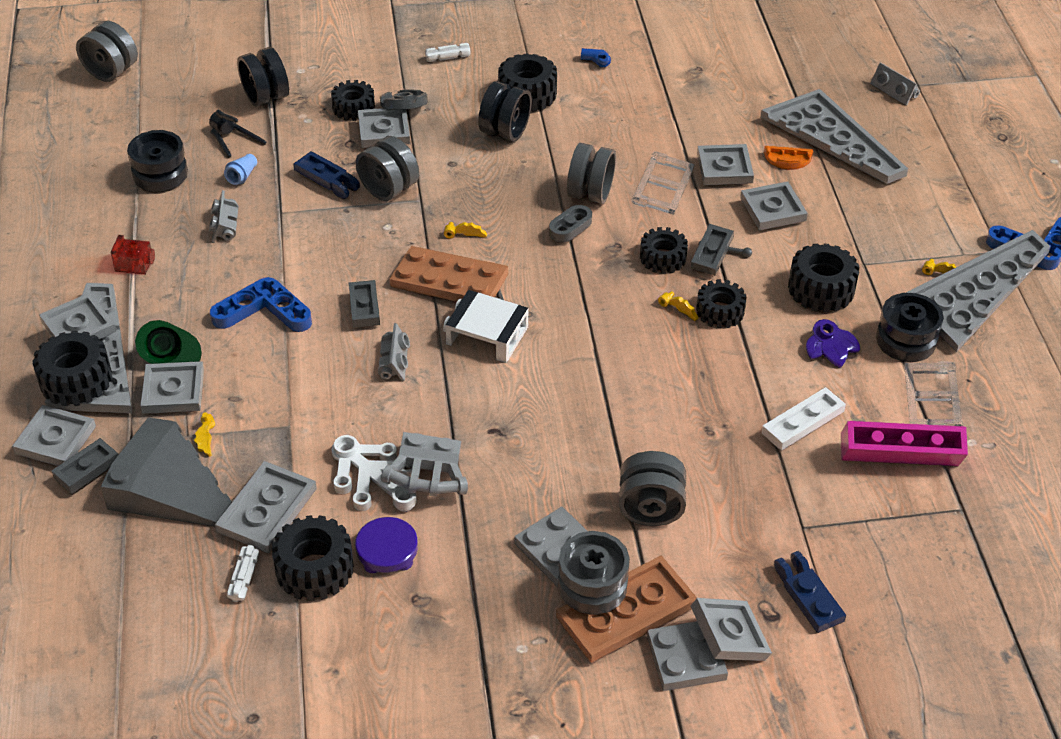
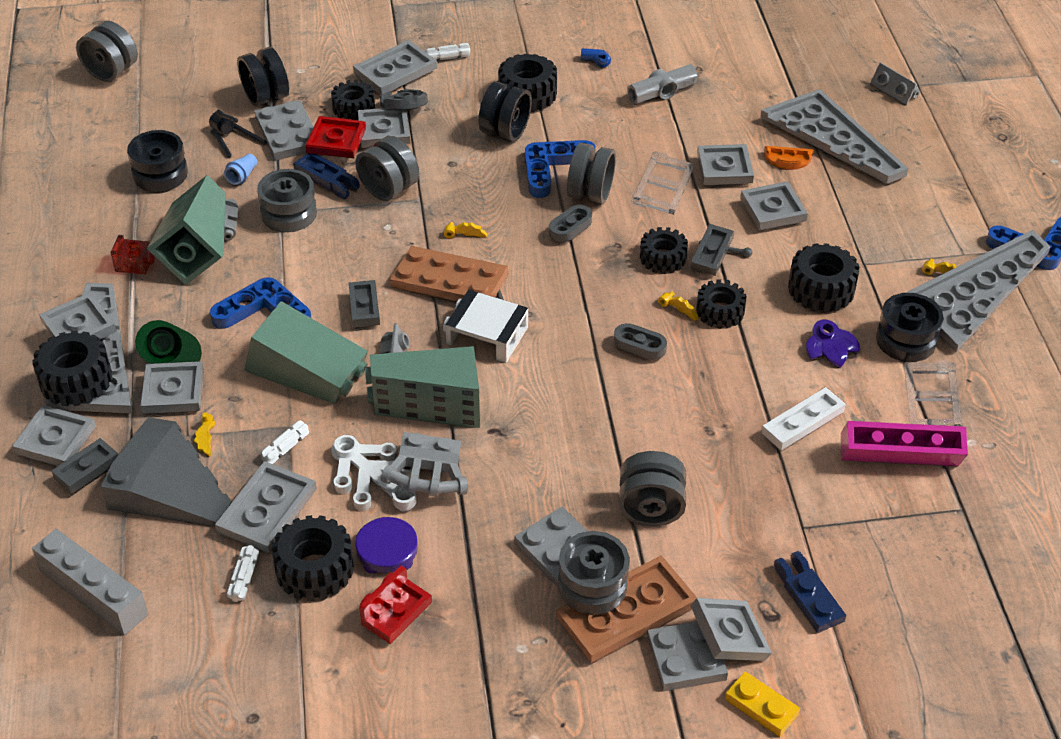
none -> light grey brick [32,529,148,636]
none -> sand green slope [147,175,226,285]
none -> sand green slope [244,301,368,404]
none -> light grey plate [254,100,314,161]
none -> dark grey wheel [257,169,317,233]
none -> white axle [260,420,309,464]
none -> red plate [305,116,366,159]
none -> light grey plate [353,40,437,95]
none -> red bracket [359,566,432,644]
none -> sand green slope [365,346,480,428]
none -> blue beam [525,140,596,198]
none -> dark grey plate [614,323,667,360]
none -> light grey piece [627,64,698,105]
none -> yellow plate [725,671,800,737]

